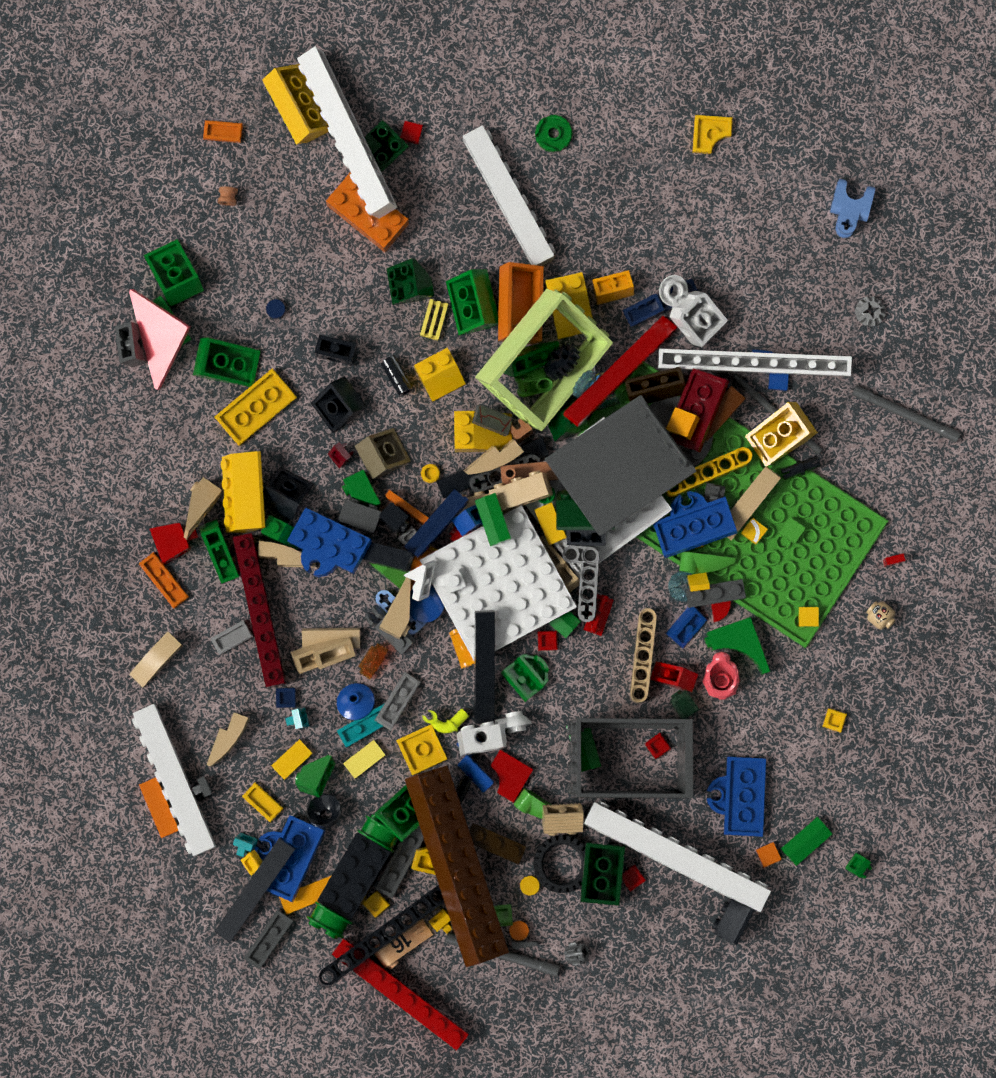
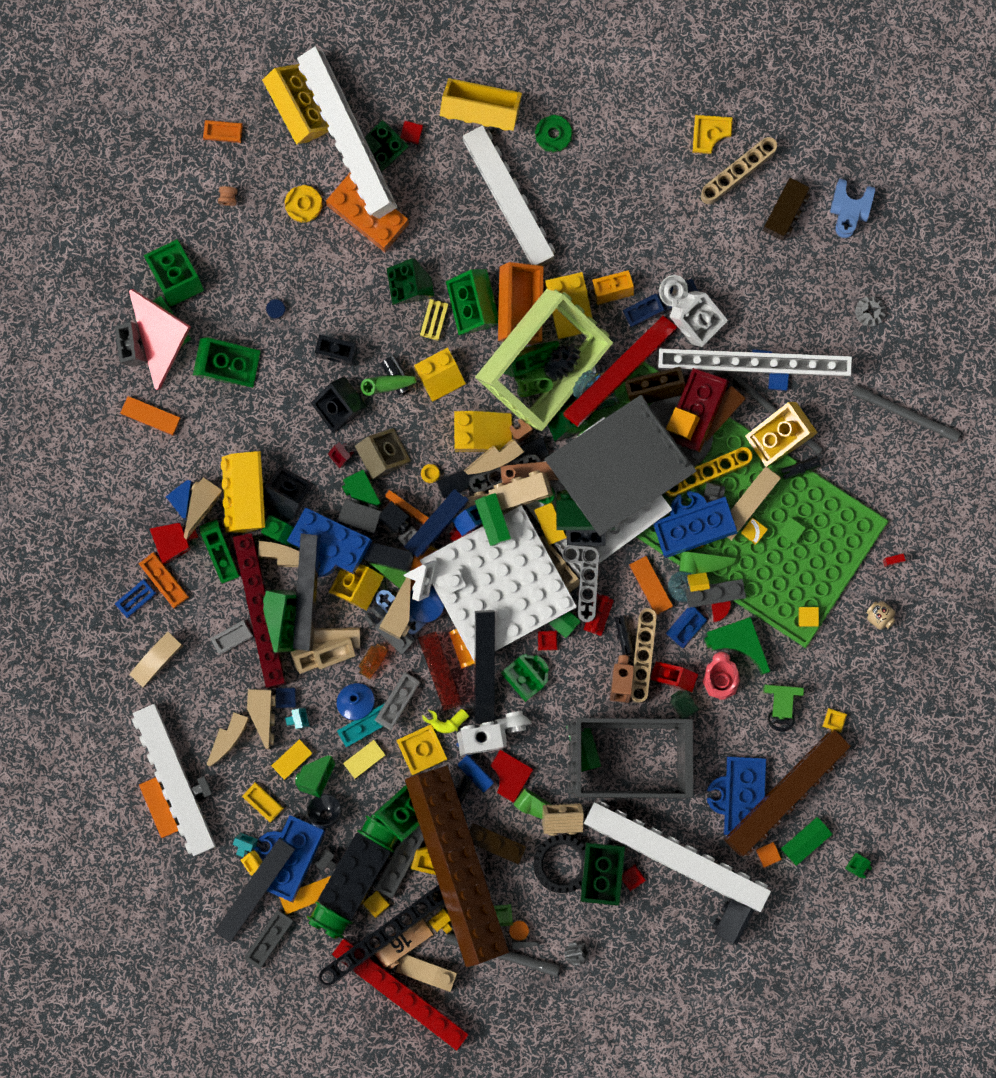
yellow tile [214,368,297,446] -> none
dark grey tile [472,404,512,436] -> none
yellow tile [520,876,539,896] -> none
red tile [644,733,671,760] -> none
none -> blue tile [115,579,157,619]
none -> orange tile [120,396,181,436]
none -> blue slope [165,480,193,520]
none -> tan slope [247,689,276,749]
none -> green slope [263,590,297,652]
none -> yellow tile [285,185,322,223]
none -> black tile [293,533,321,651]
none -> dark grey tile [313,847,337,871]
none -> yellow slope [329,564,384,611]
none -> bright green piece [361,375,417,396]
none -> tan slope [396,954,457,992]
none -> clear red brick [418,631,462,712]
none -> yellow piece [440,78,522,131]
none -> nougat torso [610,655,634,703]
none -> black pin [614,615,634,655]
none -> orange tile [629,556,673,616]
none -> tan beam [701,137,777,204]
none -> reddish brown brick [723,730,851,856]
none -> dark brown brick [762,178,810,241]
none -> bright green piece [763,685,804,732]

